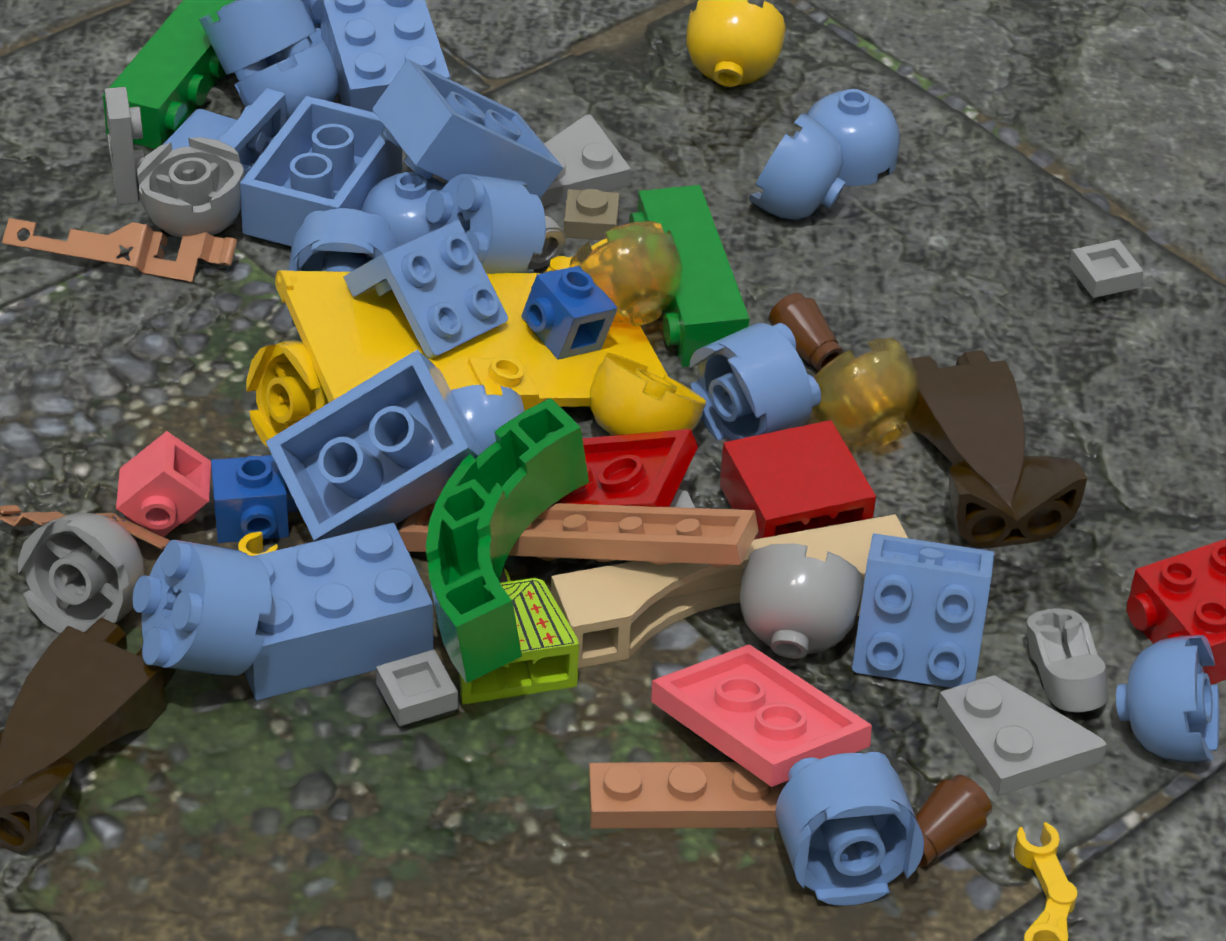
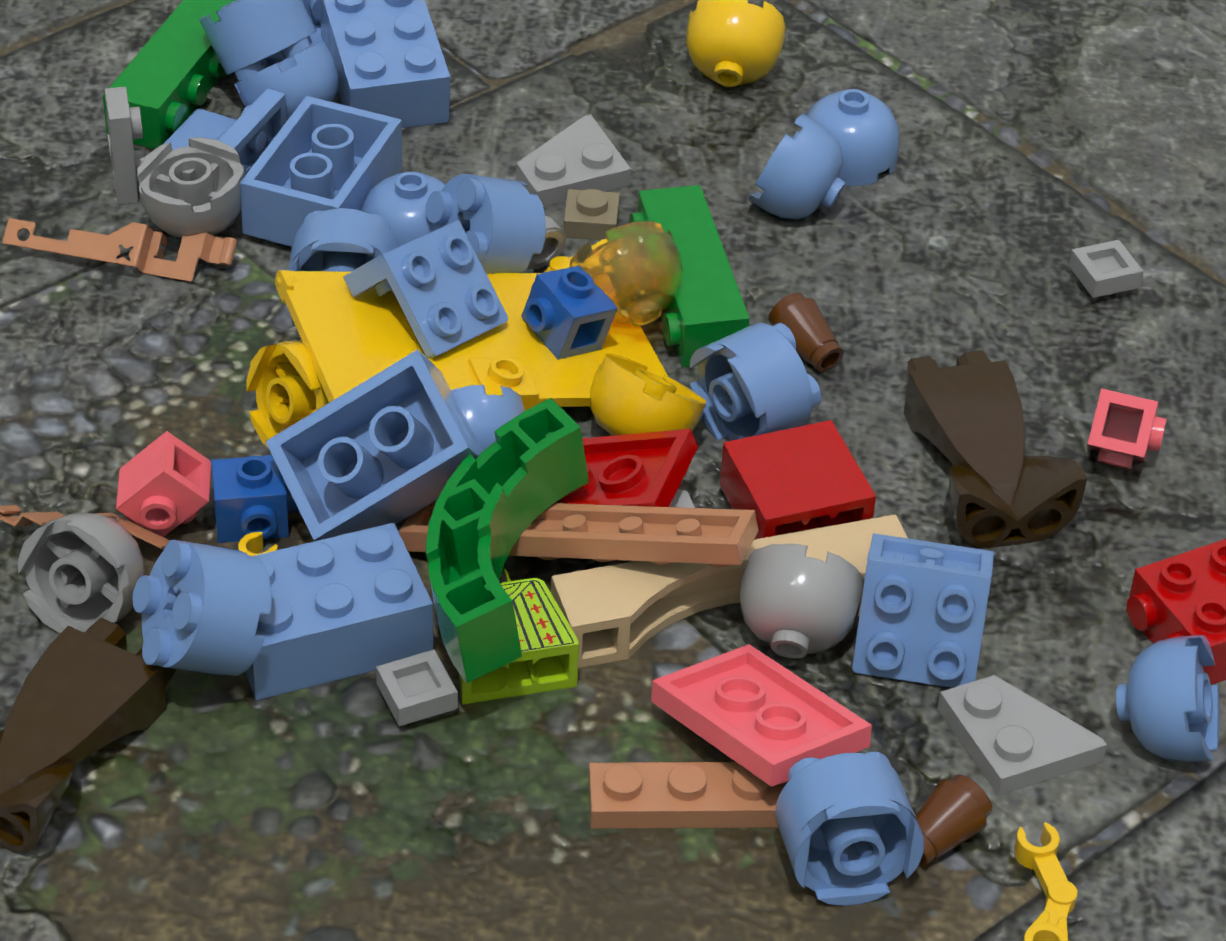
medium blue brick [372,59,563,199] -> none
clear yellow cylinder [811,338,919,446] -> none
light grey piece [1026,608,1108,712] -> none
none -> coral brick [1088,388,1167,469]

